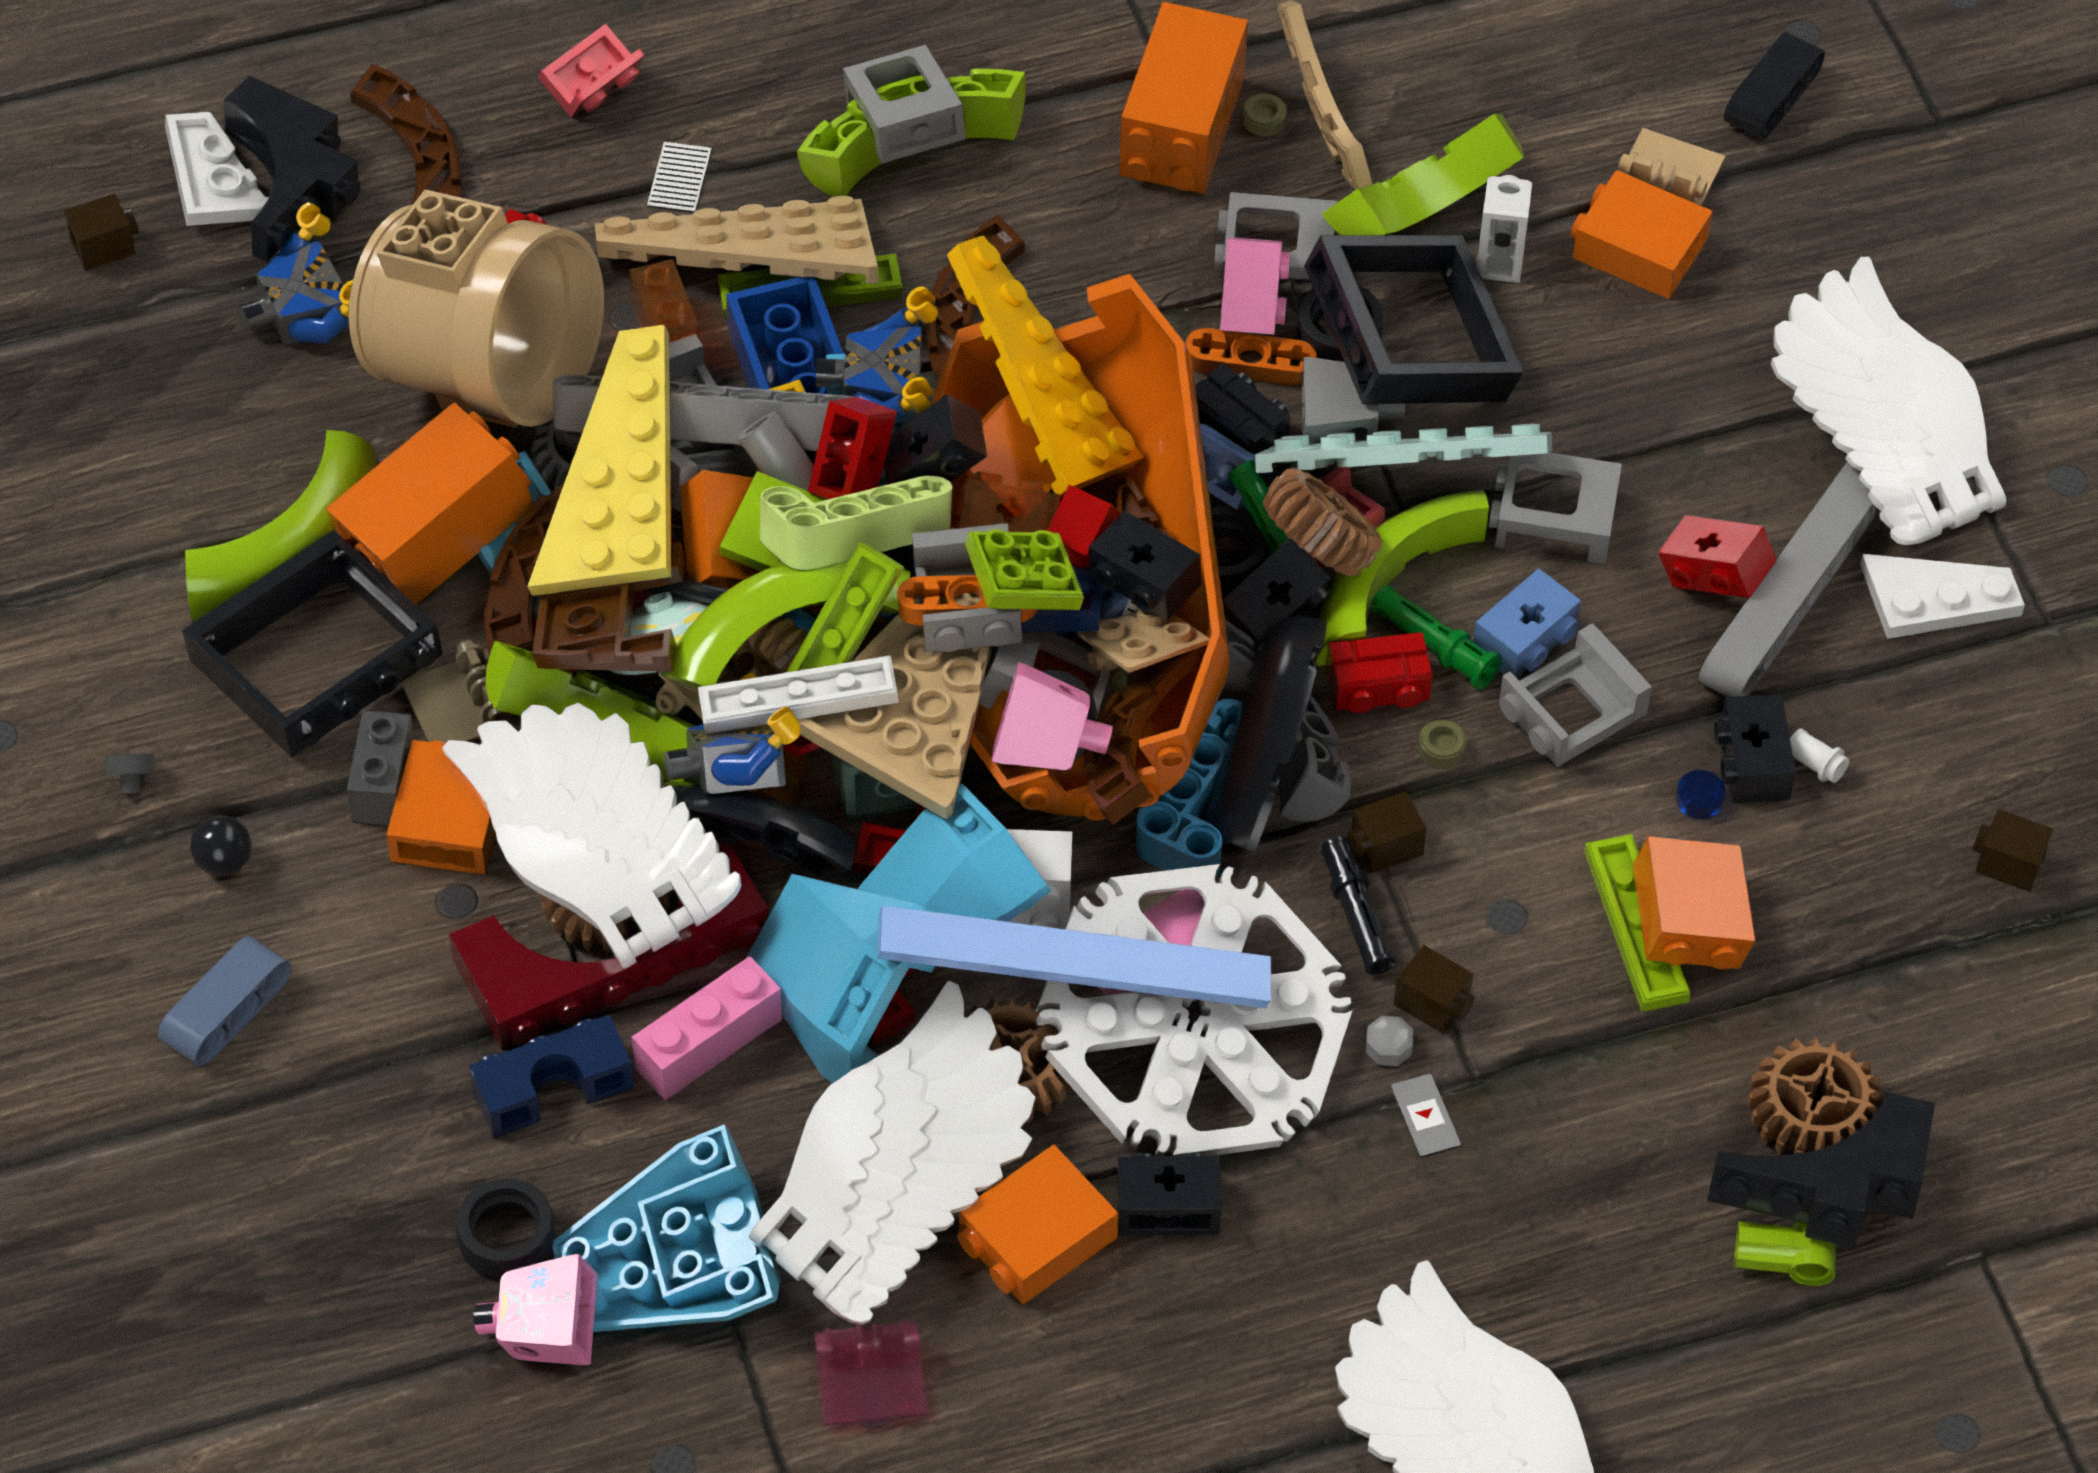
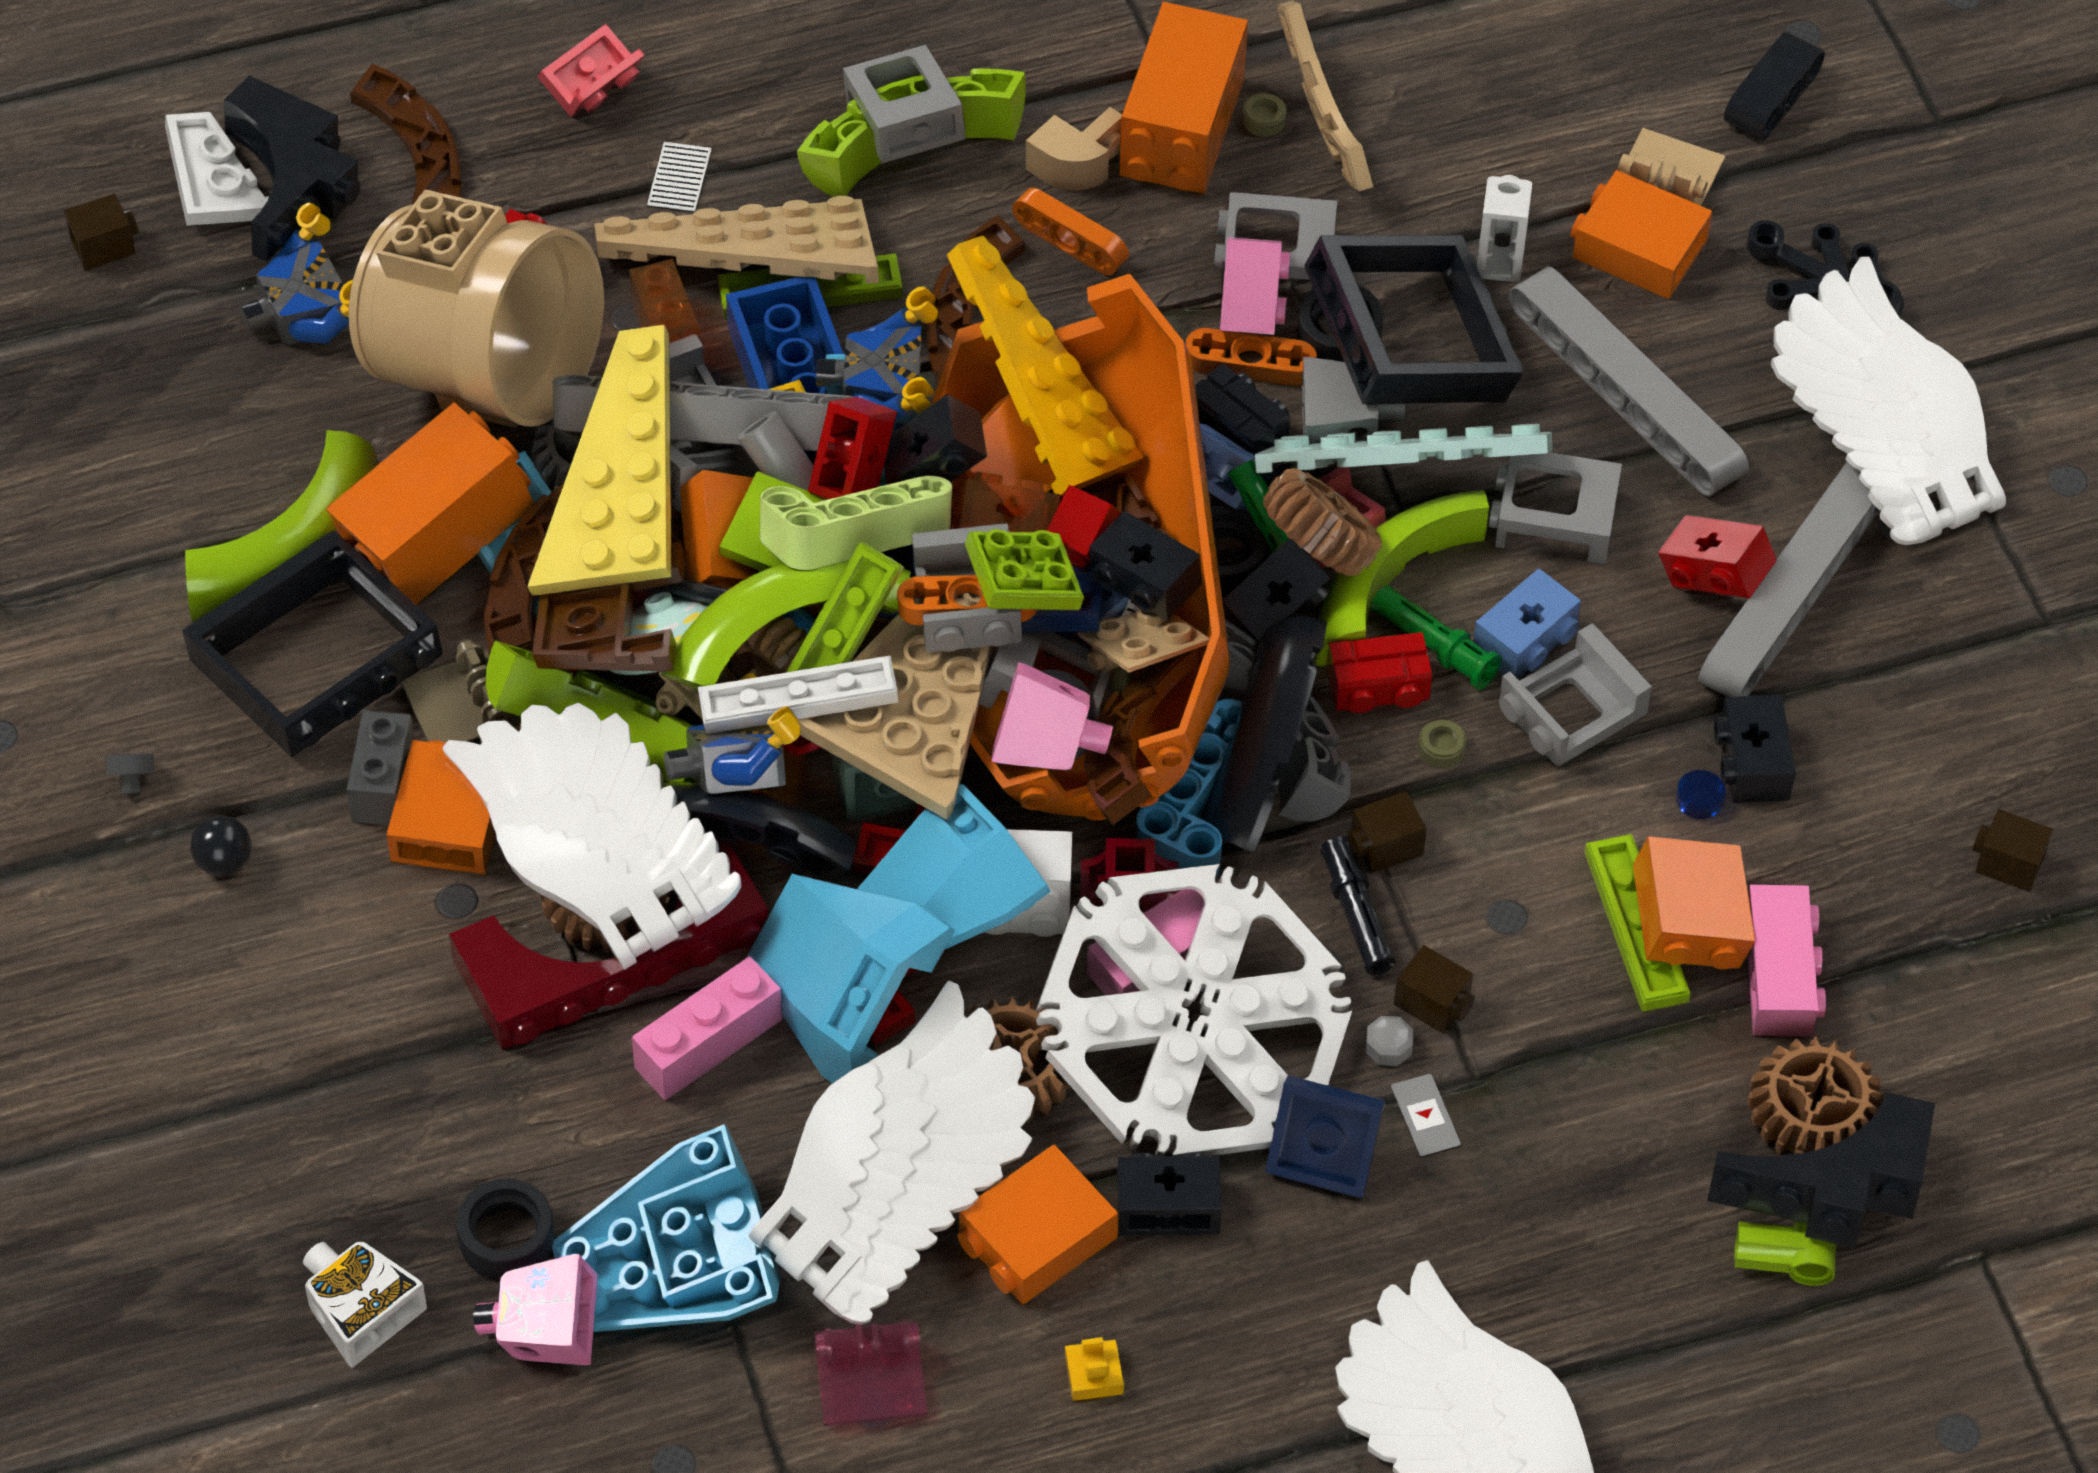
sand blue beam [158,936,291,1066] -> none
dark blue arch [469,1014,634,1139] -> none
light blue tile [877,905,1271,1009] -> none
lime brick [1322,113,1524,235] -> none
white pin [1790,728,1849,783] -> none
white wing [1860,554,2025,639] -> none
none -> white torso [303,1242,427,1368]
none -> orange beam [1012,188,1129,276]
none -> tan brick [1026,107,1122,191]
none -> yellow tile [1065,1337,1124,1401]
none -> dark red brick [1080,838,1178,912]
none -> dark blue tile [1265,1075,1386,1198]
none -> light grey beam [1509,267,1749,497]
none -> black plant [1747,220,1904,317]
none -> bright pink brick [1747,885,1826,1037]

